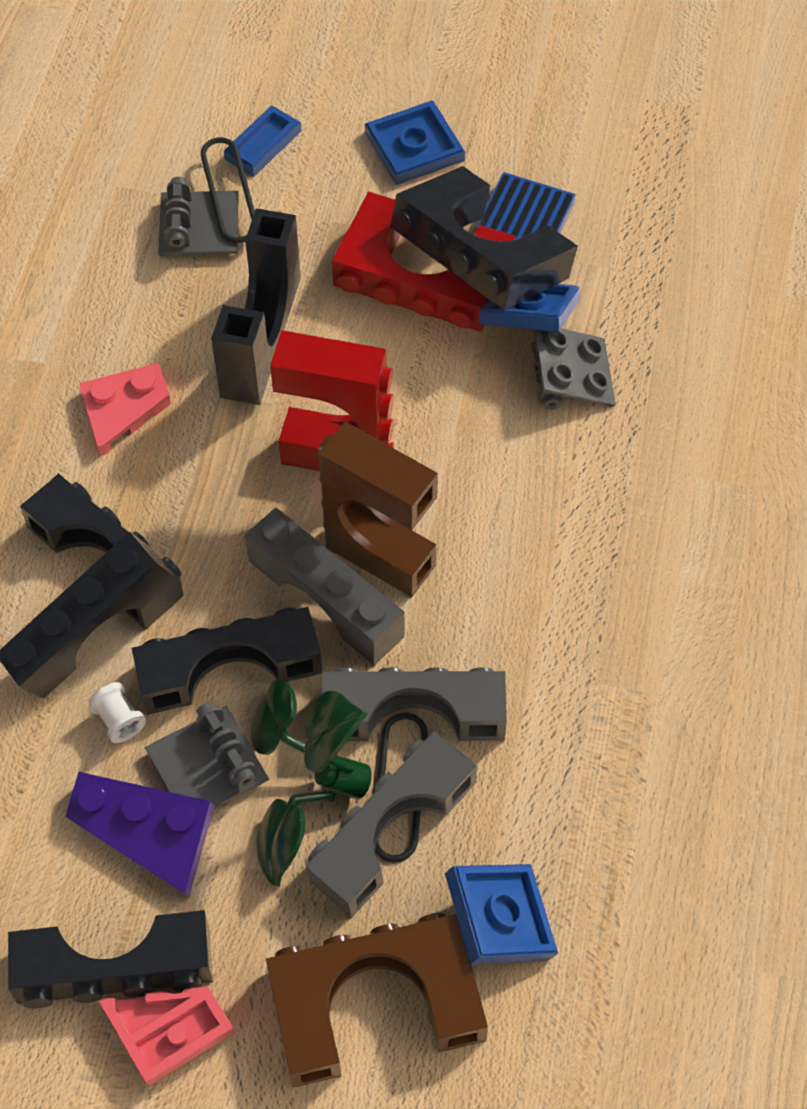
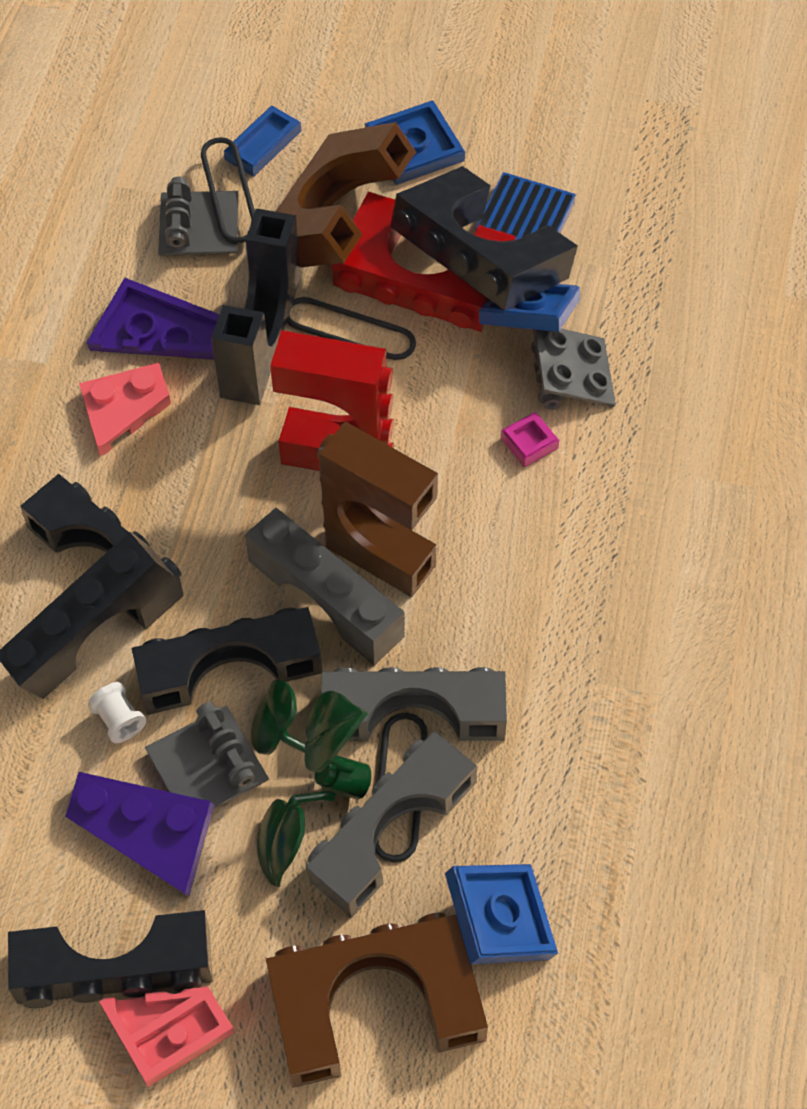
none -> dark purple wing [87,277,219,360]
none -> reddish brown arch [276,122,416,268]
none -> black piece [287,297,416,360]
none -> dark pink tile [501,411,560,468]

